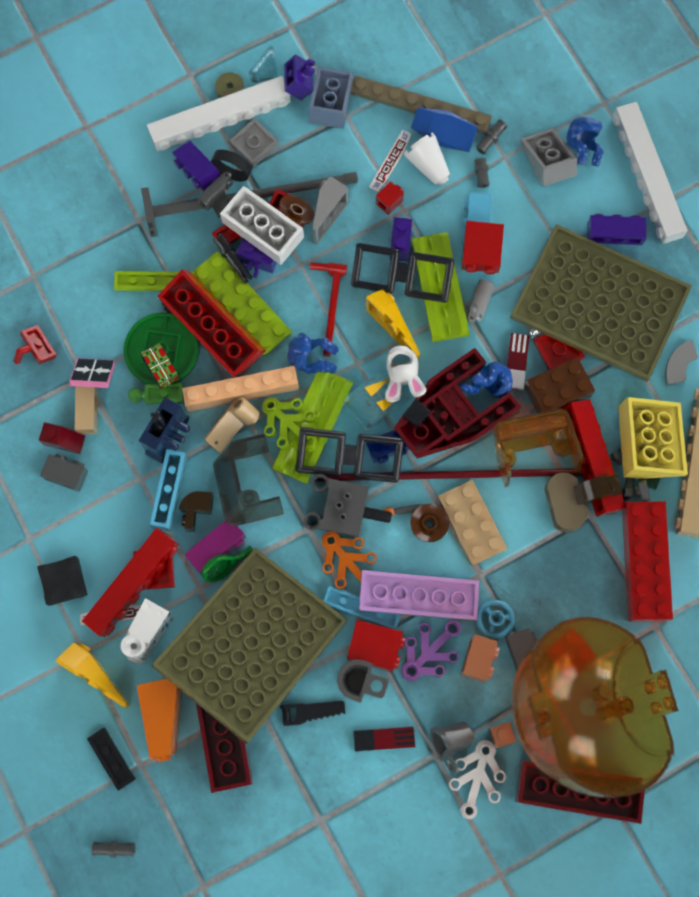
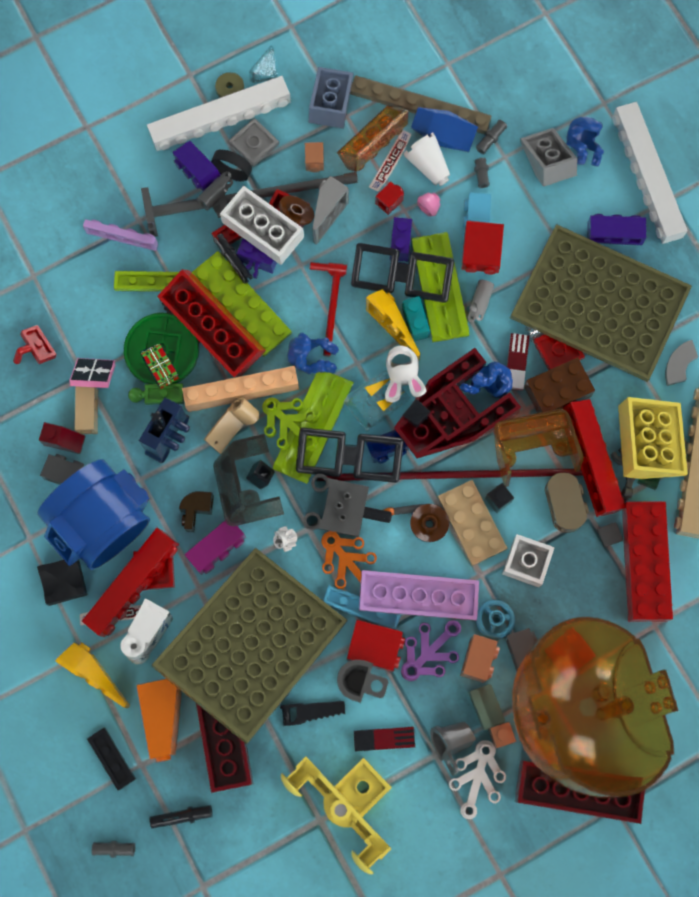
medium azure brick [149,449,187,532] -> none
green piece [201,546,253,583] -> none
dark purple brick [284,54,315,101] -> none
dark brown brick [573,475,623,505] -> none
dark grey plate [635,479,650,502] -> none
none -> blue cylinder [37,459,150,570]
none -> lavender plate [83,220,158,251]
none -> black pin [150,805,213,829]
none -> black slope [246,460,275,489]
none -> white gear [273,526,297,552]
none -> light yellow piece [281,756,392,875]
none -> nougat brick [305,142,324,172]
none -> clear orange slope [337,105,409,172]
none -> teal brick [402,296,430,341]
none -> bright pink cone [417,193,441,217]
none -> sand green panel [468,684,505,730]
none -> black brick [485,483,514,513]
none -> white brick [502,534,555,587]
none -> dark grey tile [597,522,623,548]

